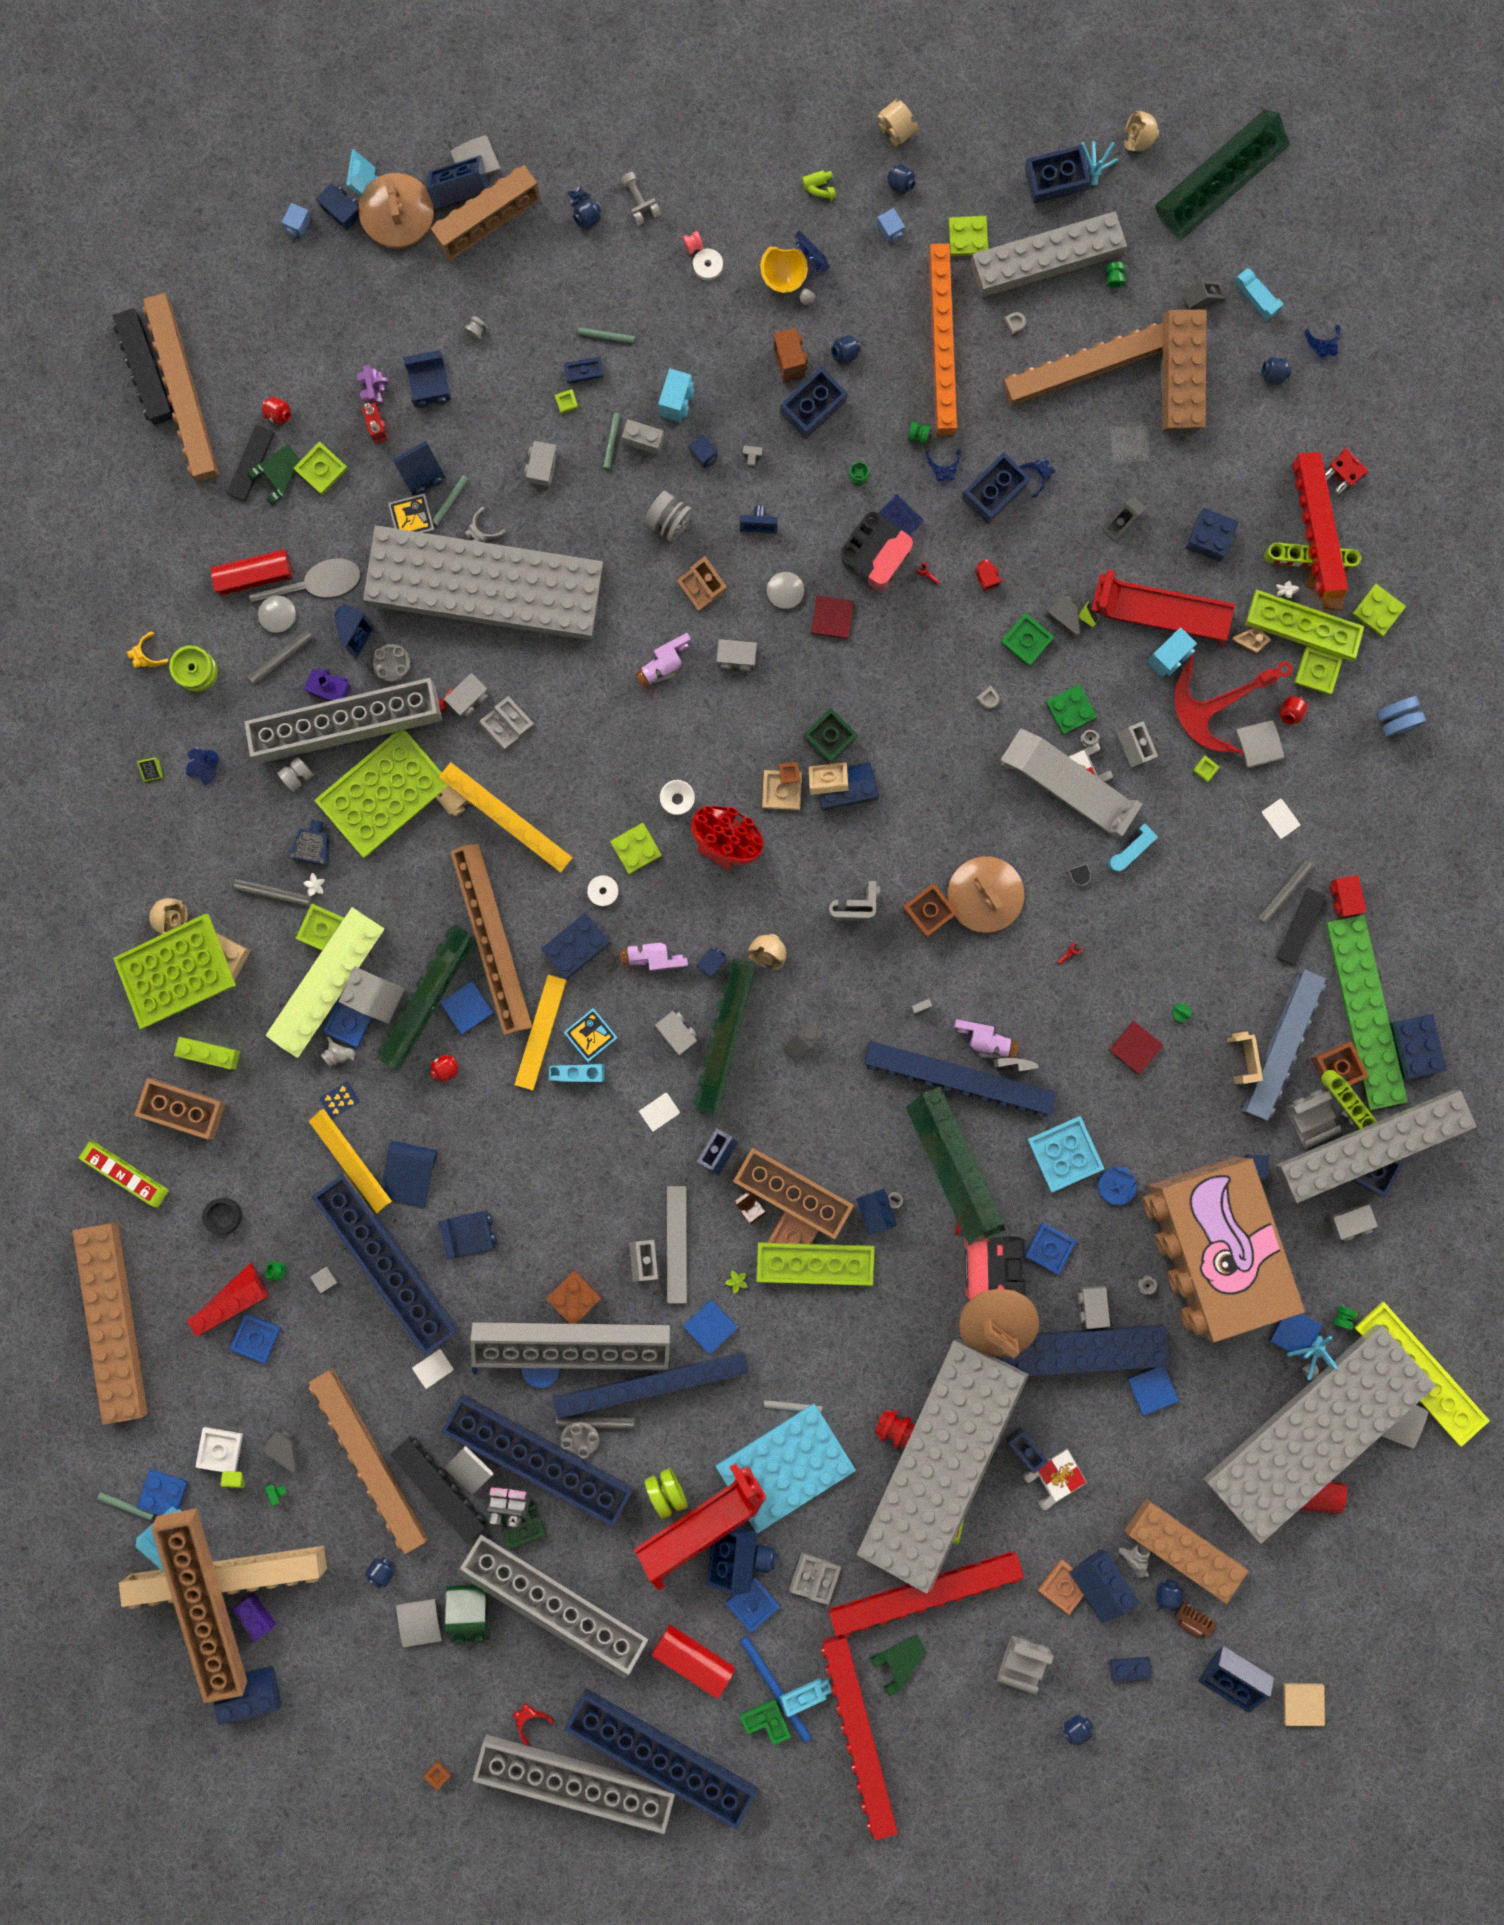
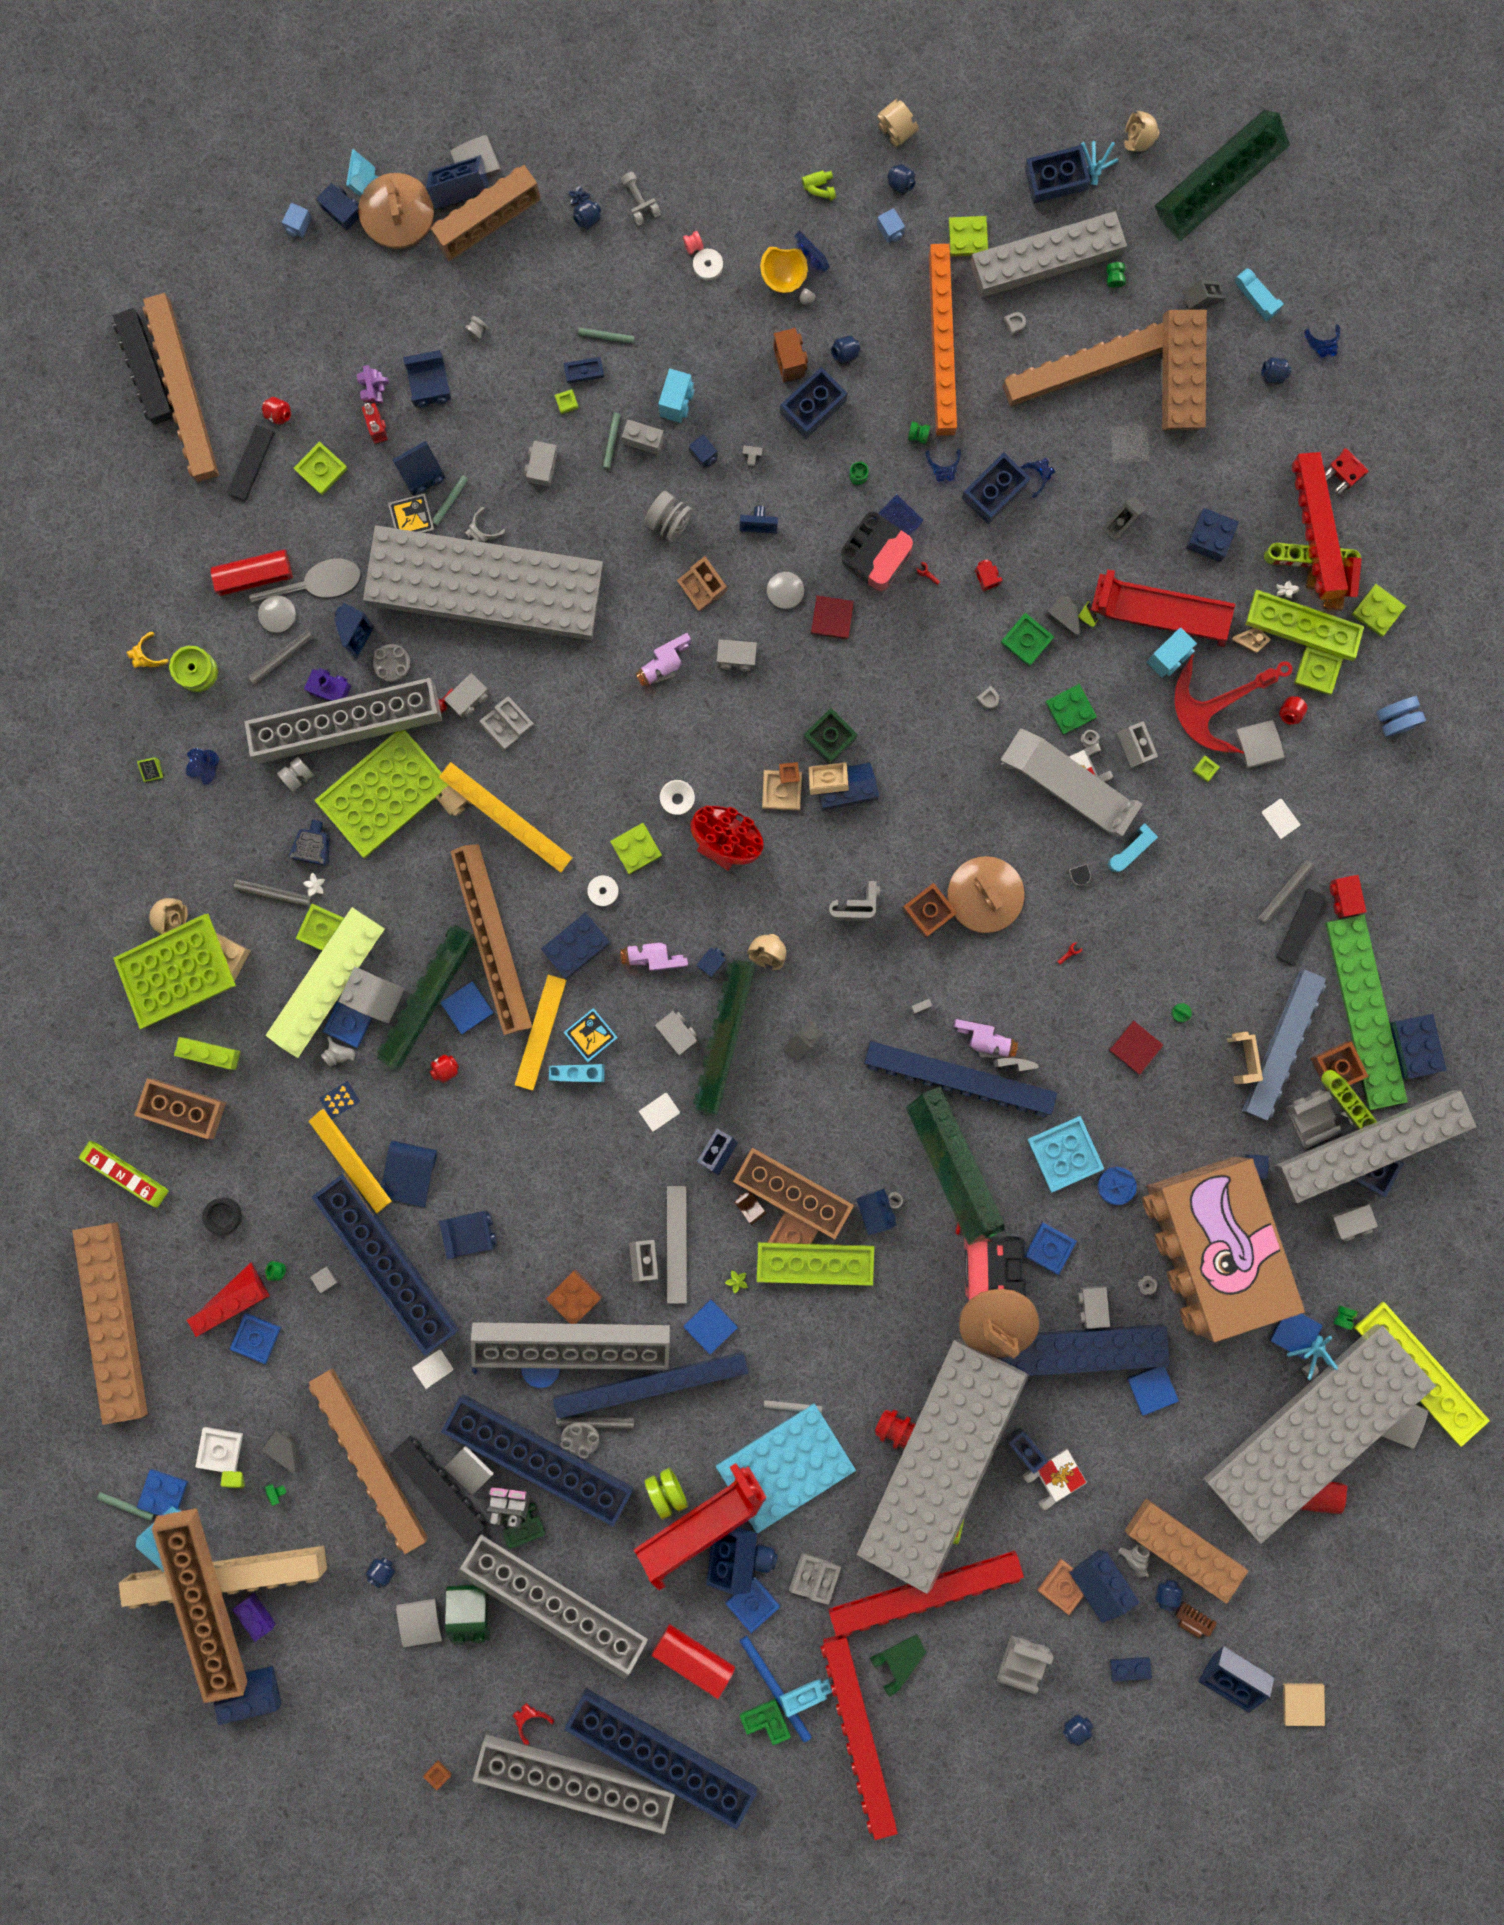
dark green flag [247,444,300,505] -> none
none -> red tile [1343,557,1362,597]

